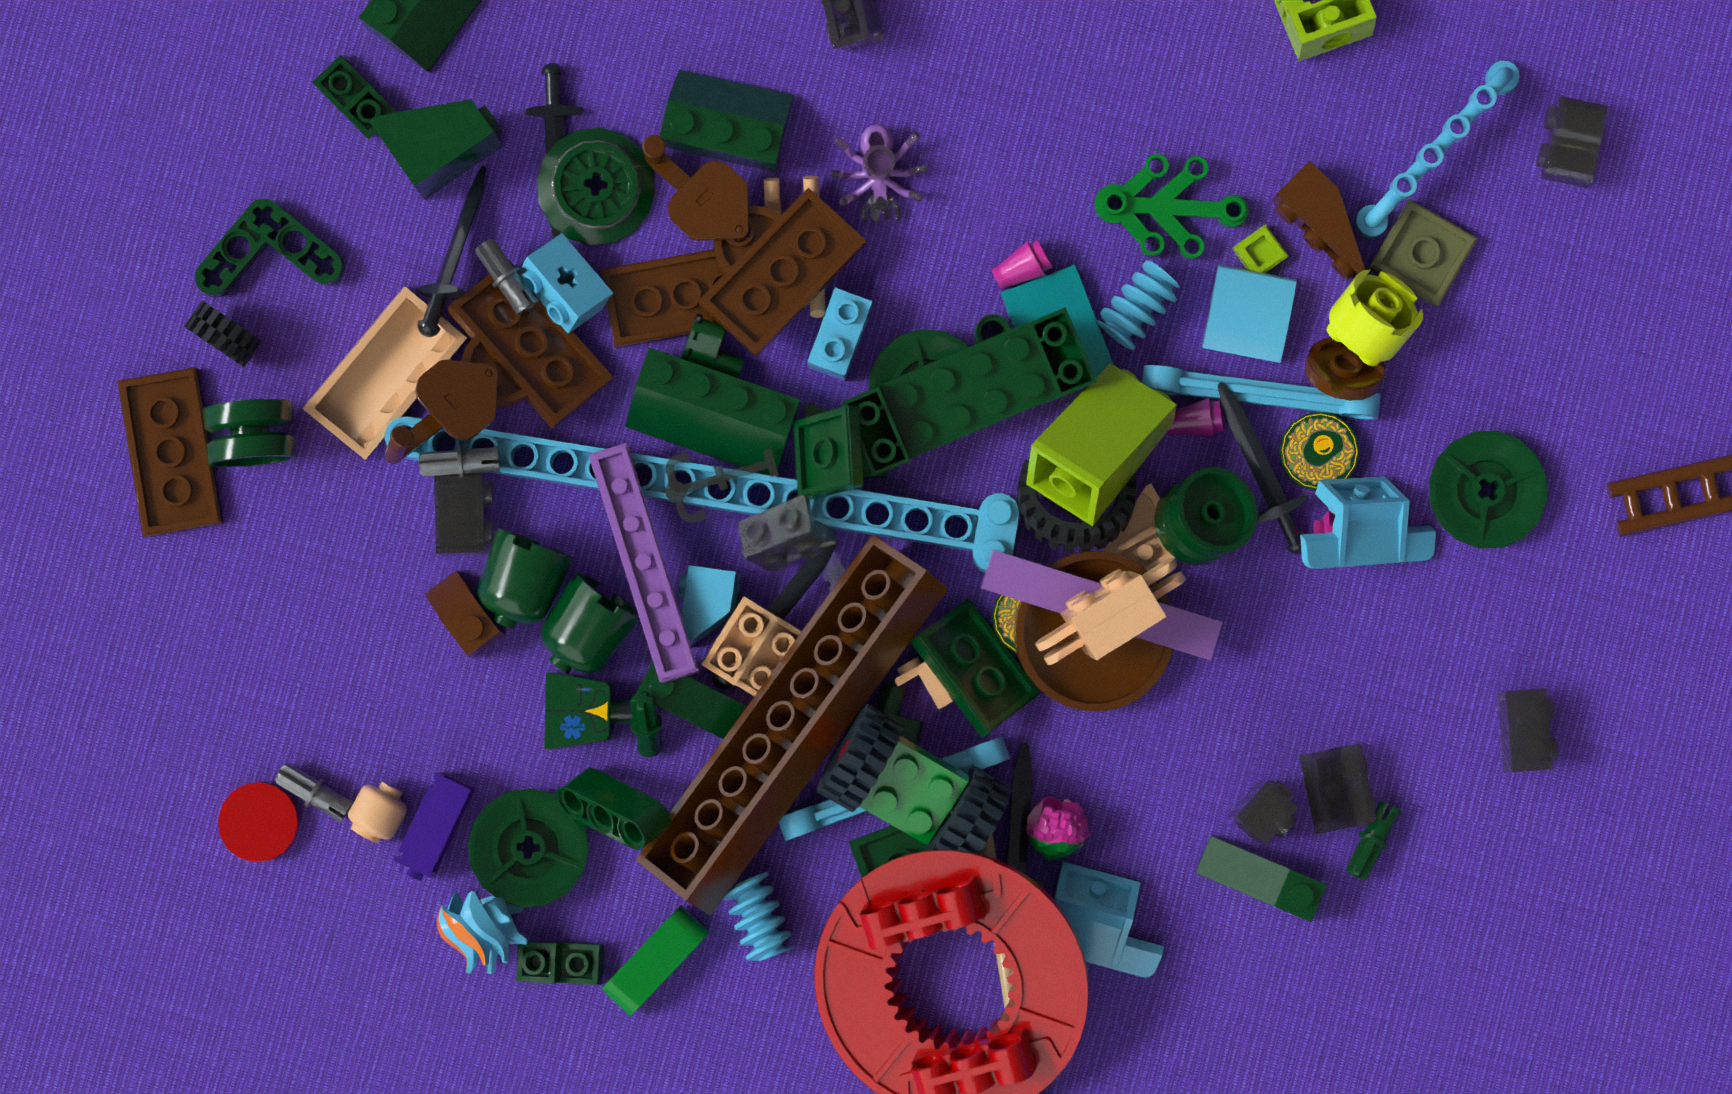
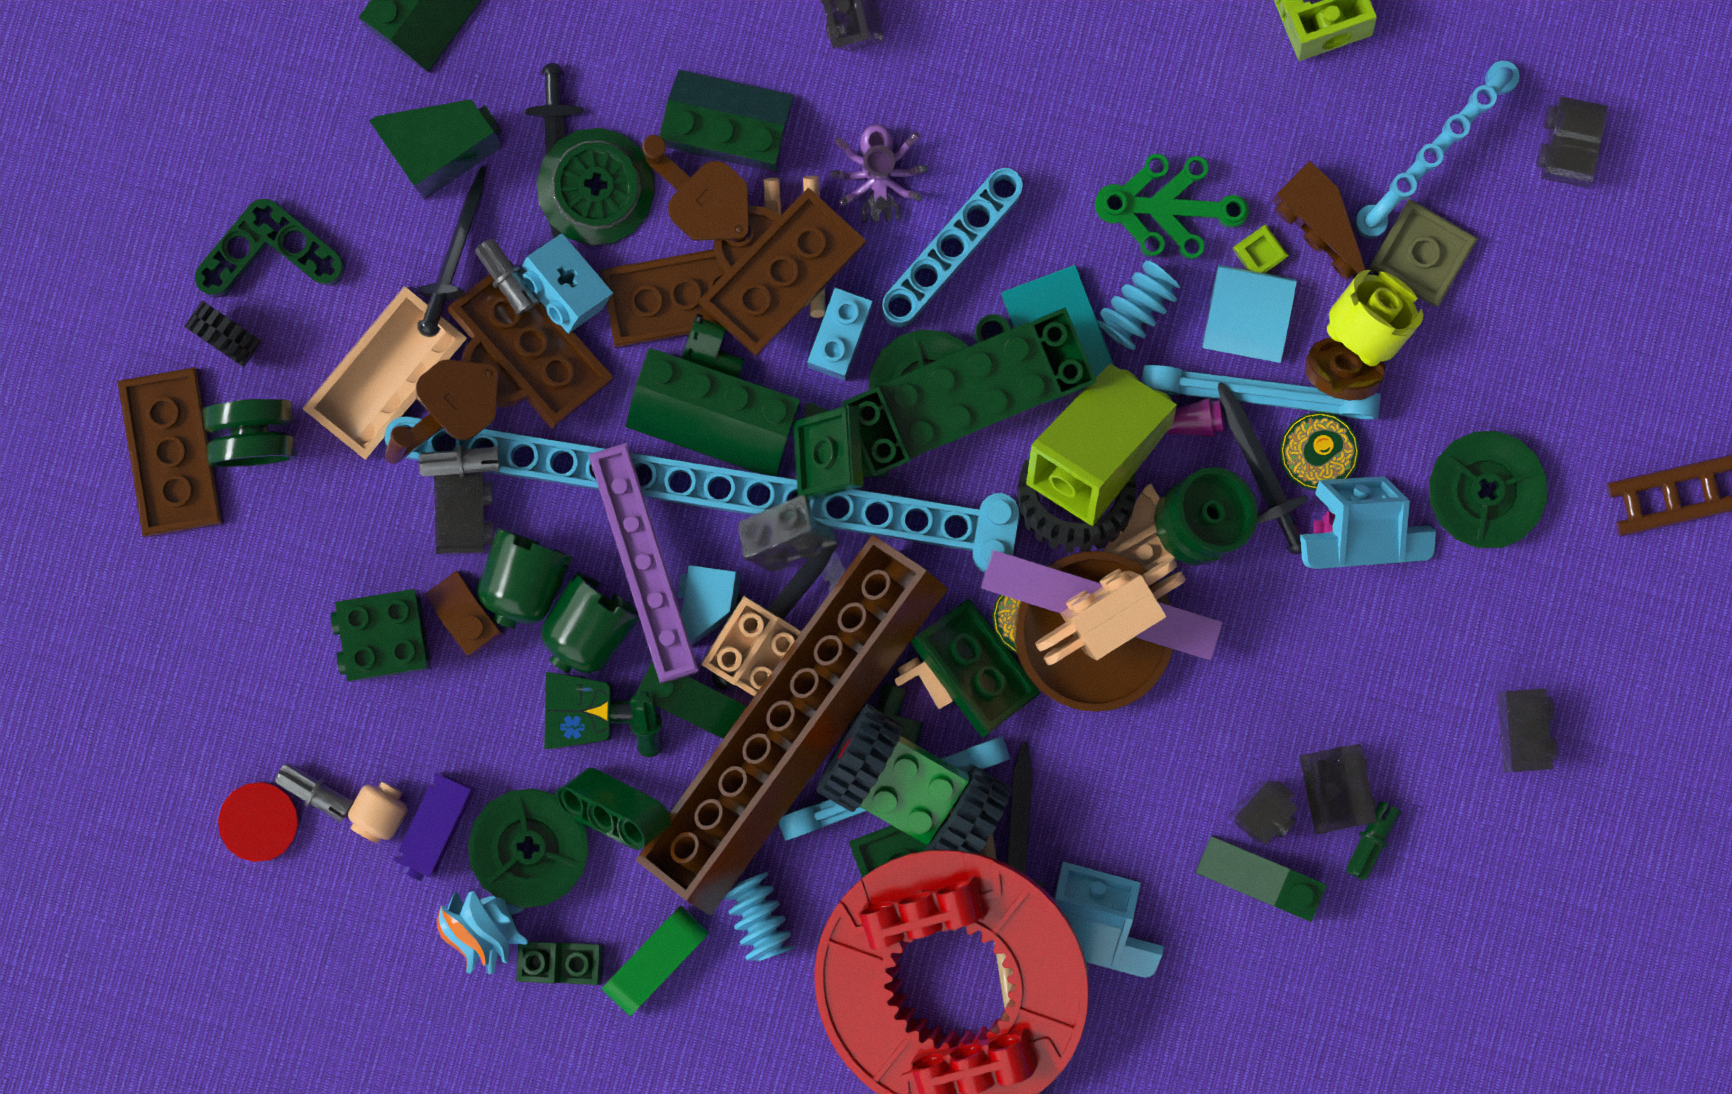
dark green slope [312,55,396,139] -> none
clear smoke piece [665,449,779,523] -> none
dark pink cone [991,240,1053,290] -> none
dark pink piece [1025,796,1090,861] -> none
none -> dark green brick [330,589,432,682]
none -> medium azure beam [882,168,1023,328]

